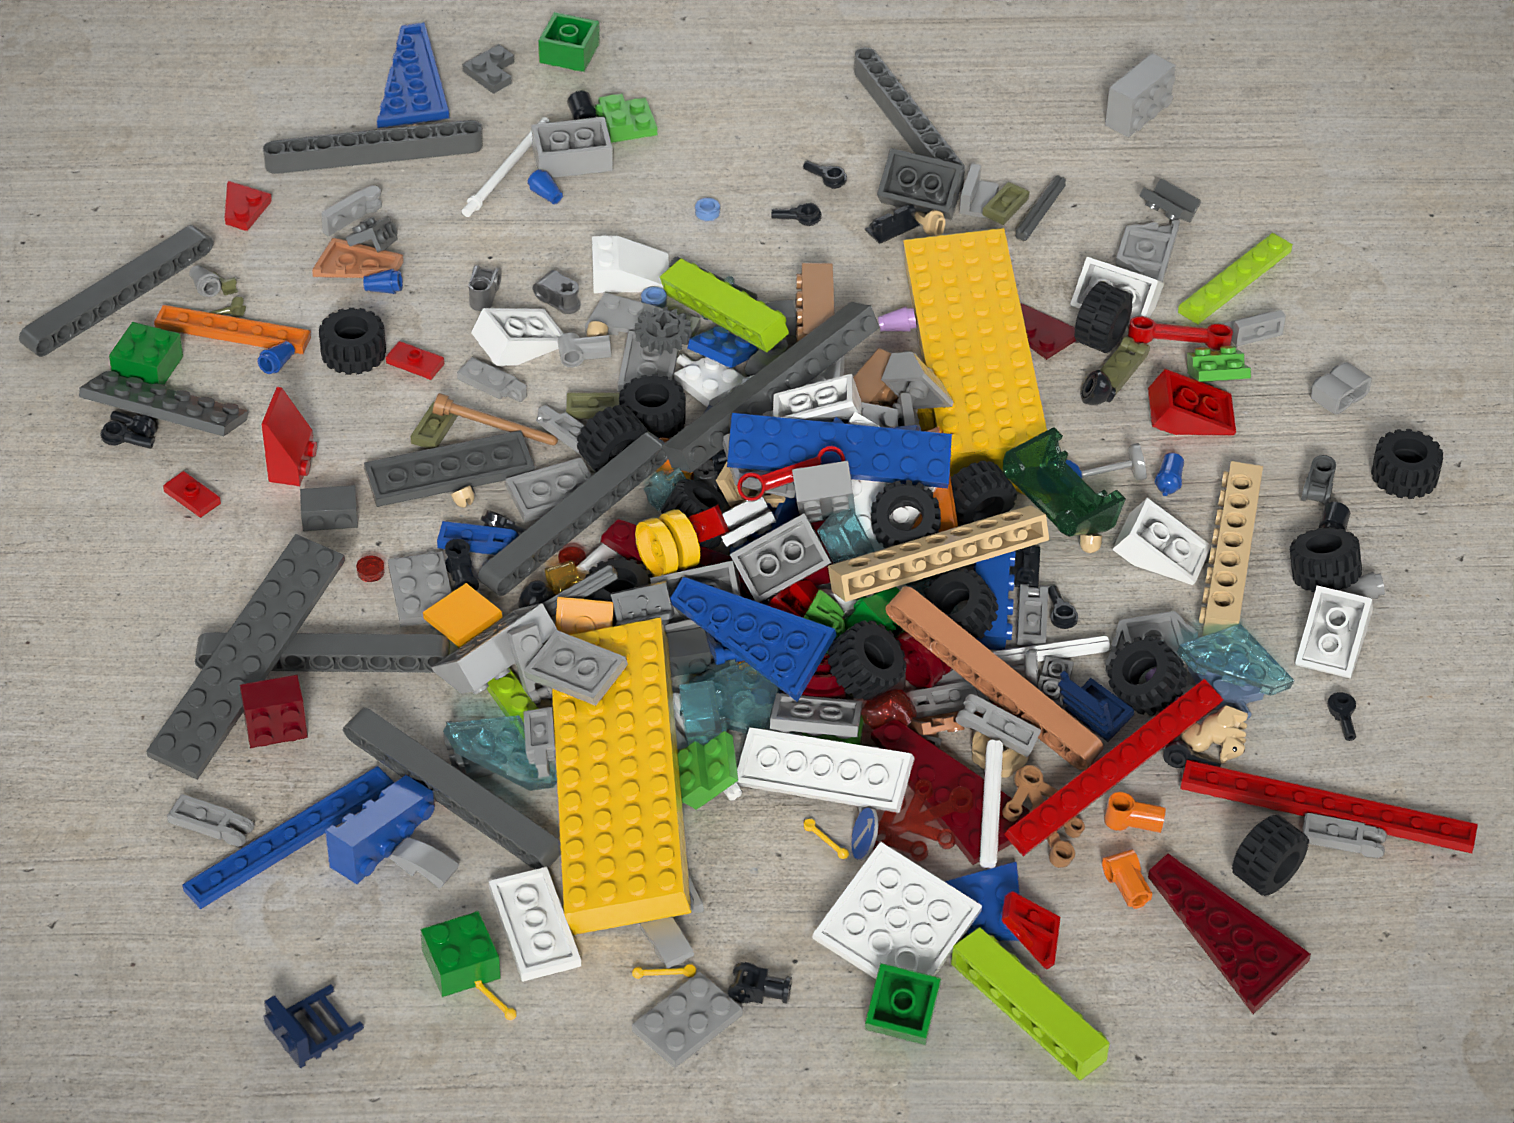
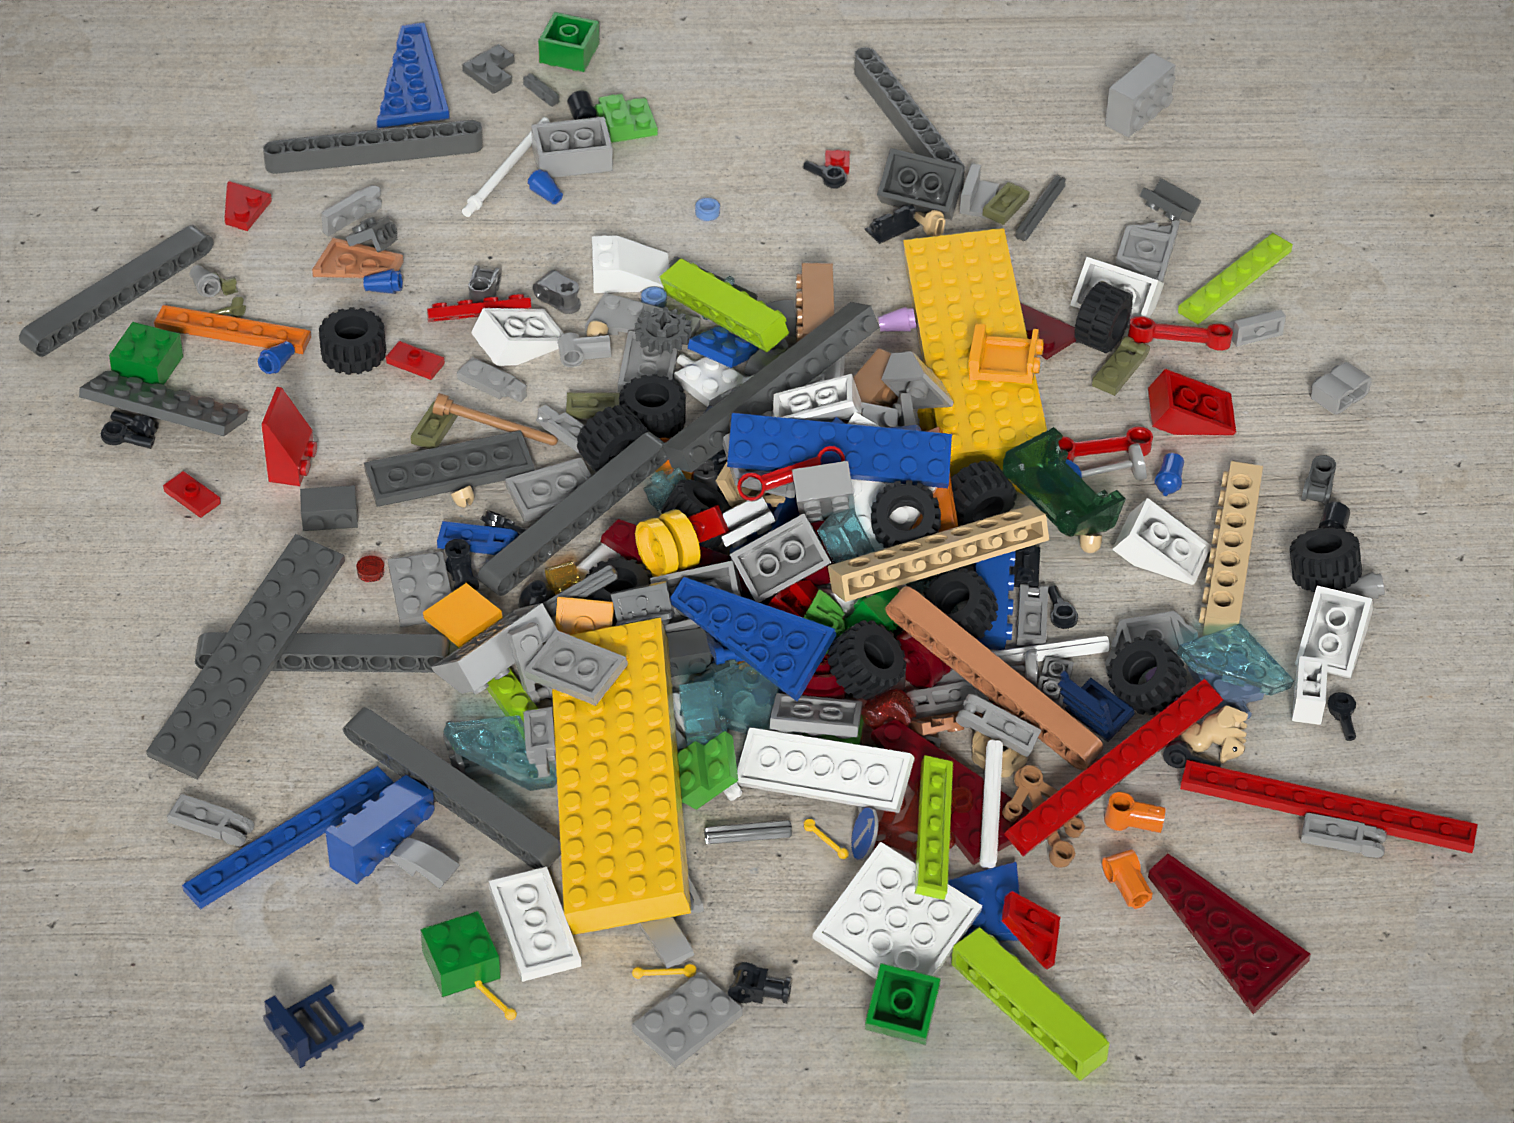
dark red brick [240,674,308,748] -> none
clear red tile [558,546,586,573] -> none
black plate [771,203,822,226] -> none
black brick [1081,369,1116,405] -> none
bright green plate [1187,346,1251,382] -> none
black tyre [1232,814,1309,896] -> none
black tyre [1371,429,1444,499] -> none
none -> red plate [427,294,532,323]
none -> dark grey axle [523,73,560,107]
none -> axle [704,820,792,844]
none -> plate [825,150,850,174]
none -> lime plate [915,755,953,900]
none -> light orange panel [968,324,1044,384]
none -> red piece [1050,427,1153,462]
none -> white brick [1292,656,1328,725]

